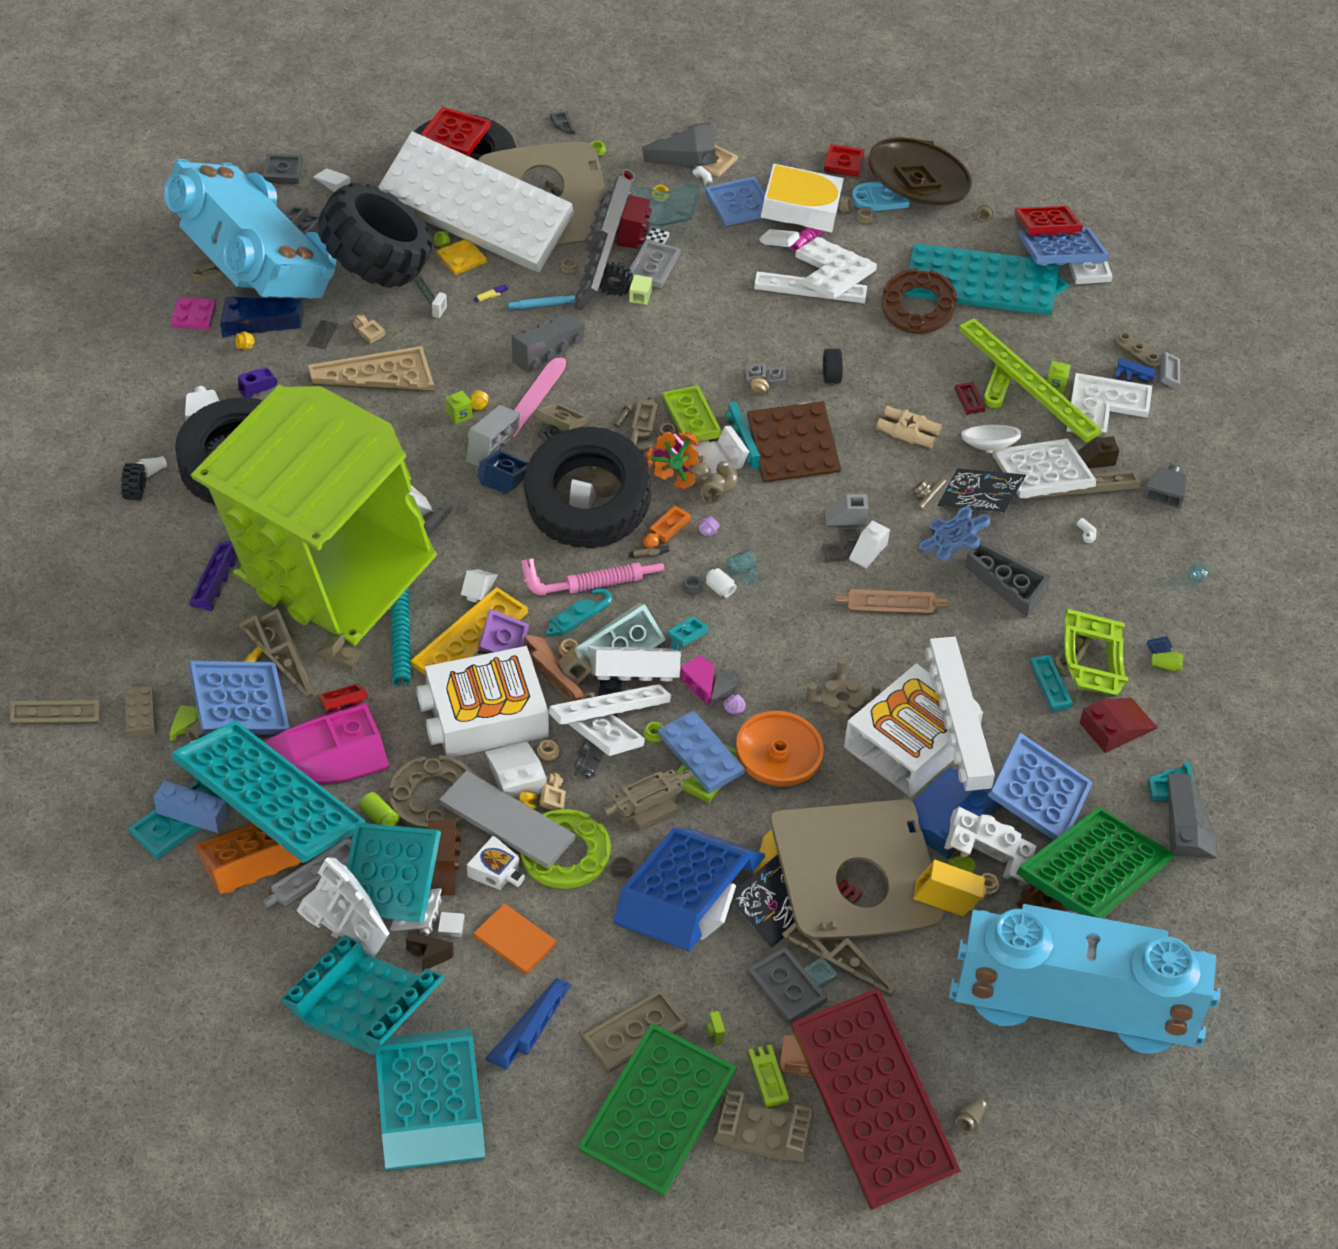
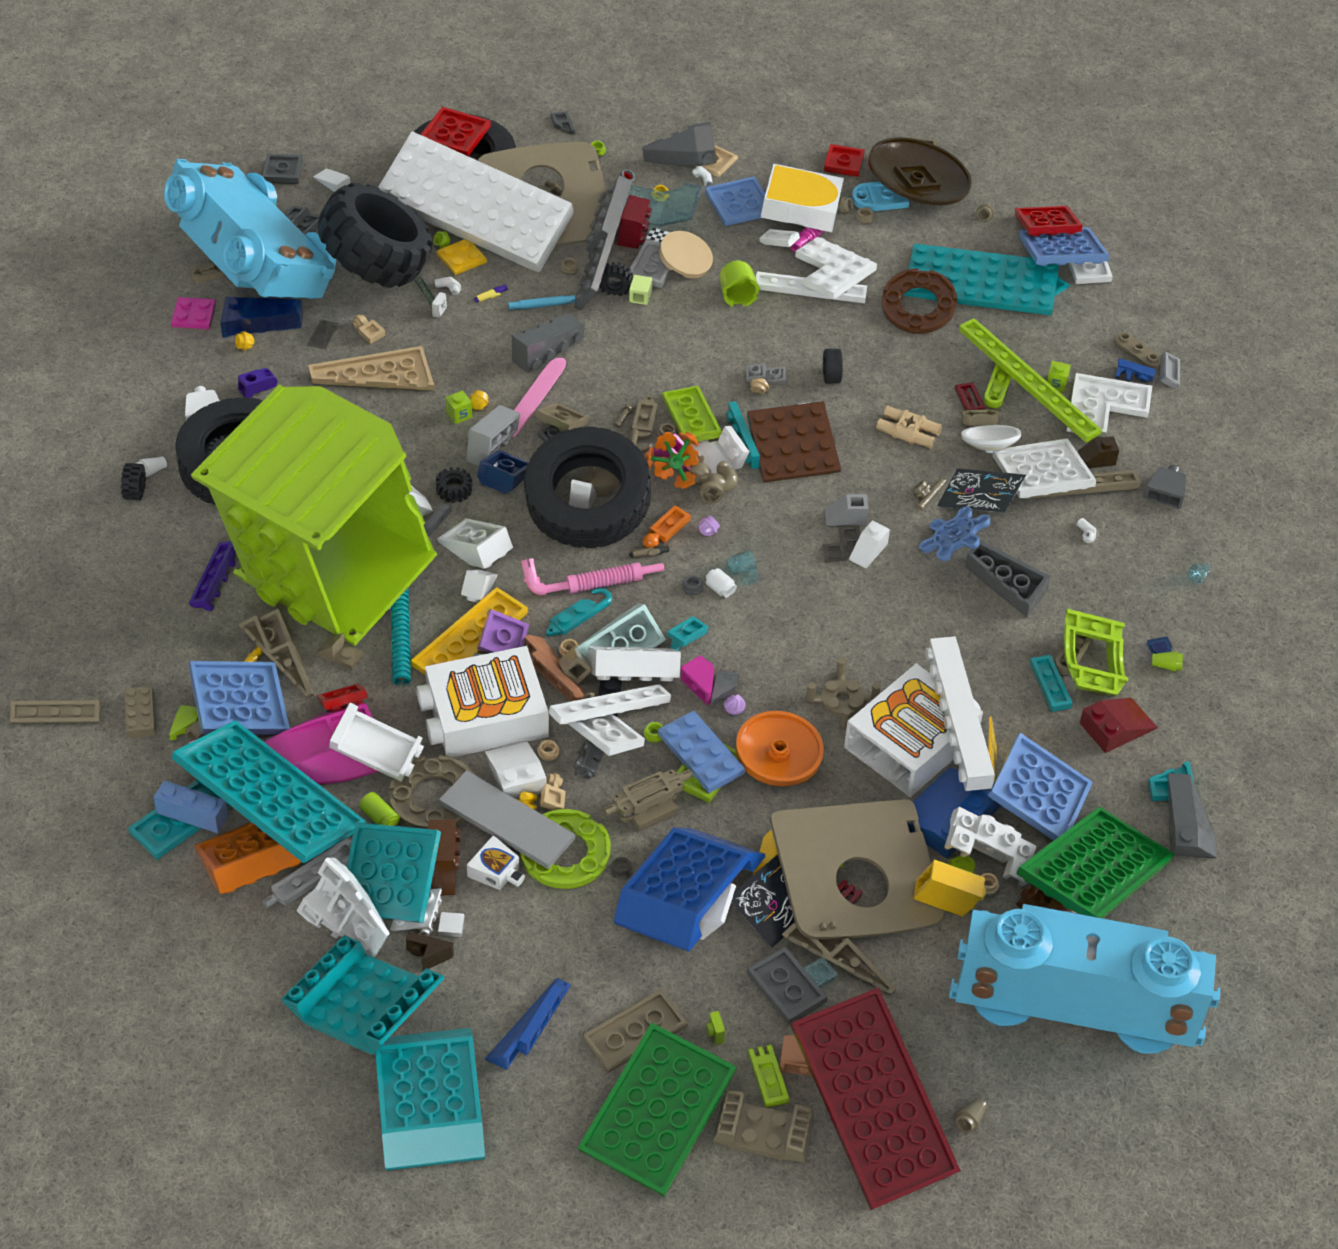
orange tile [473,903,557,975] -> none
medium nougat plate [835,588,948,613] -> none
none -> white panel [329,703,424,782]
none -> white arm [435,277,461,295]
none -> black tyre [436,467,472,503]
none -> white slope [437,518,513,569]
none -> tan tile [659,231,713,278]
none -> lime cylinder [719,260,760,307]
none -> dark tan beam [962,409,999,426]
none -> yellow piece [988,716,997,783]

